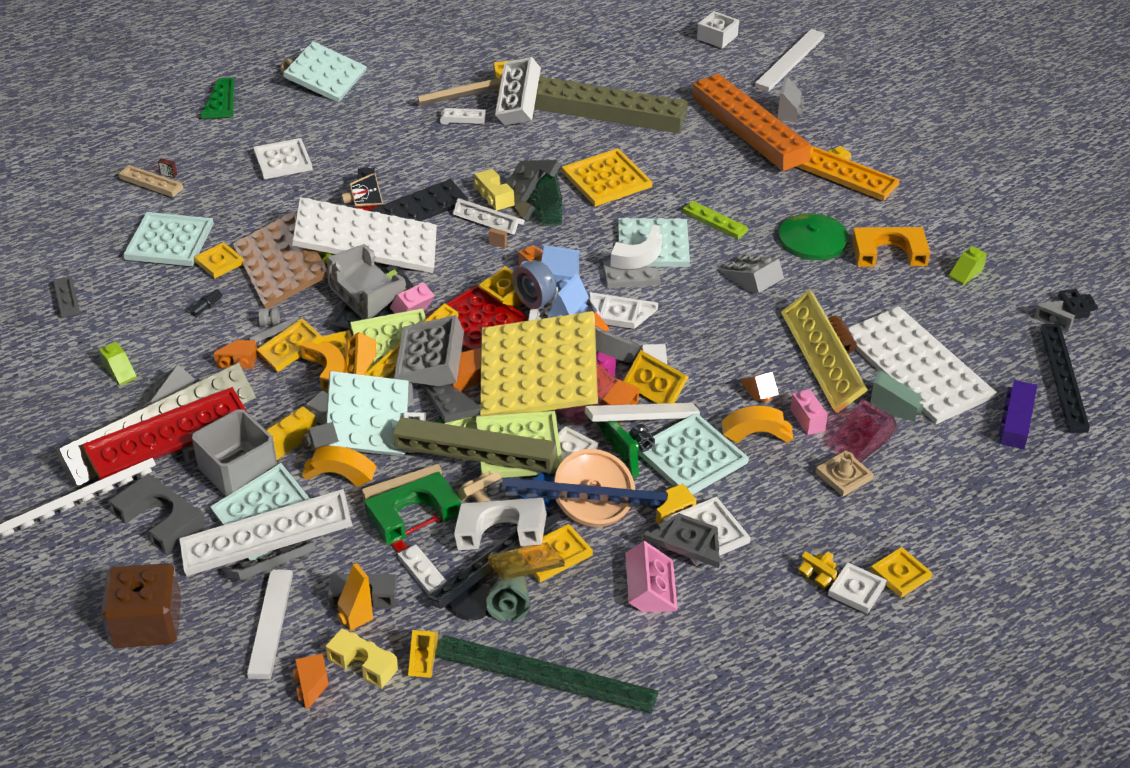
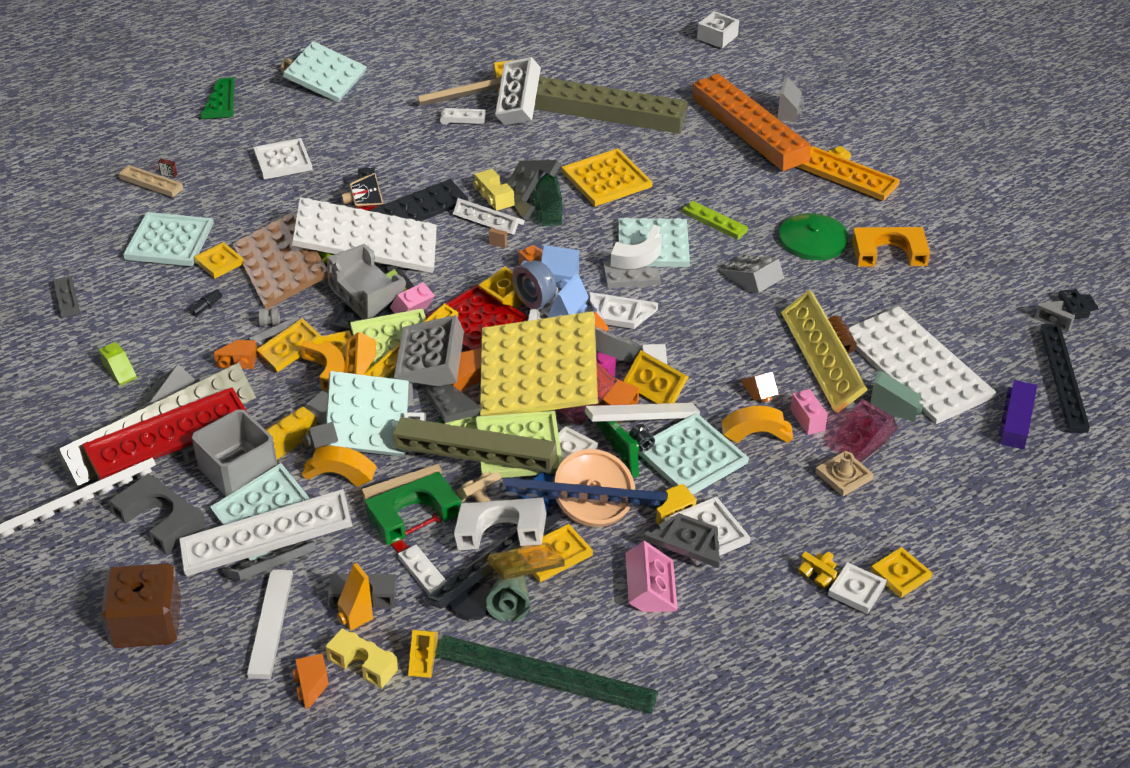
white tile [755,29,825,92] -> none
lime slope [948,246,987,285] -> none

